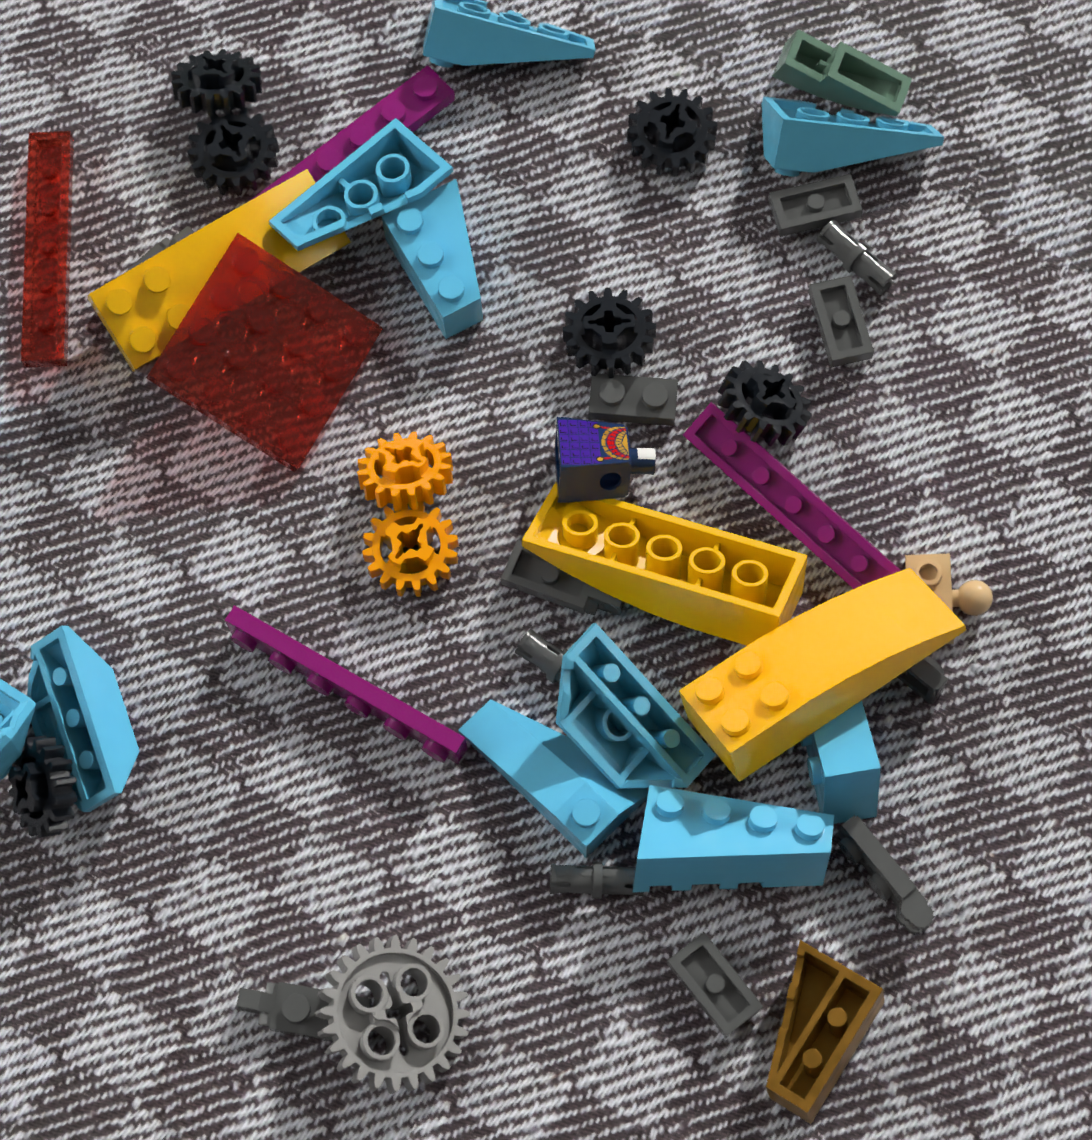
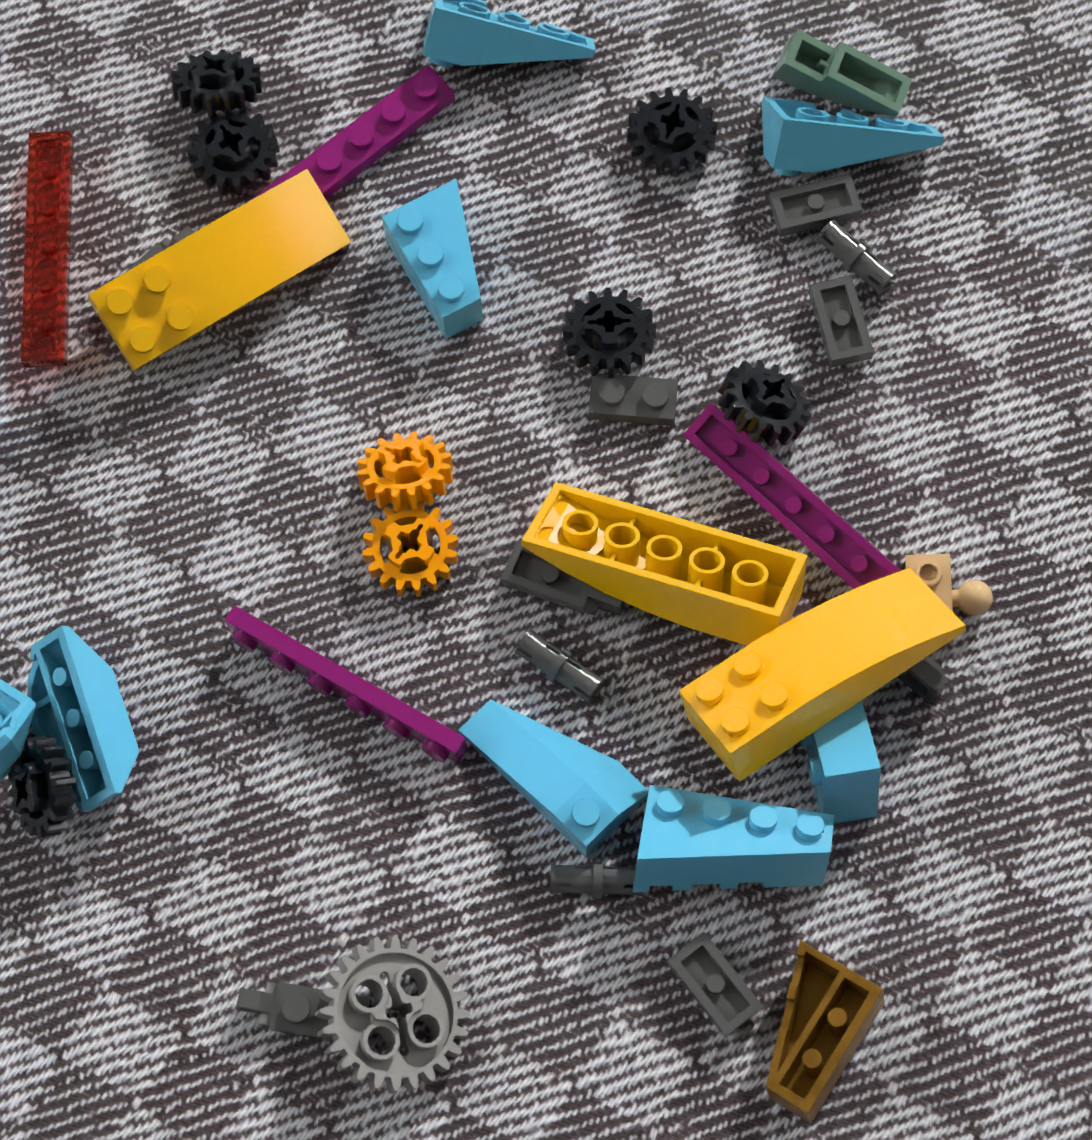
clear red plate [146,233,383,472] -> none
medium azure wedge [269,118,453,251] -> none
torso [554,417,656,503] -> none
medium azure wedge [556,623,716,788] -> none
dark grey hinge [837,815,935,935] -> none

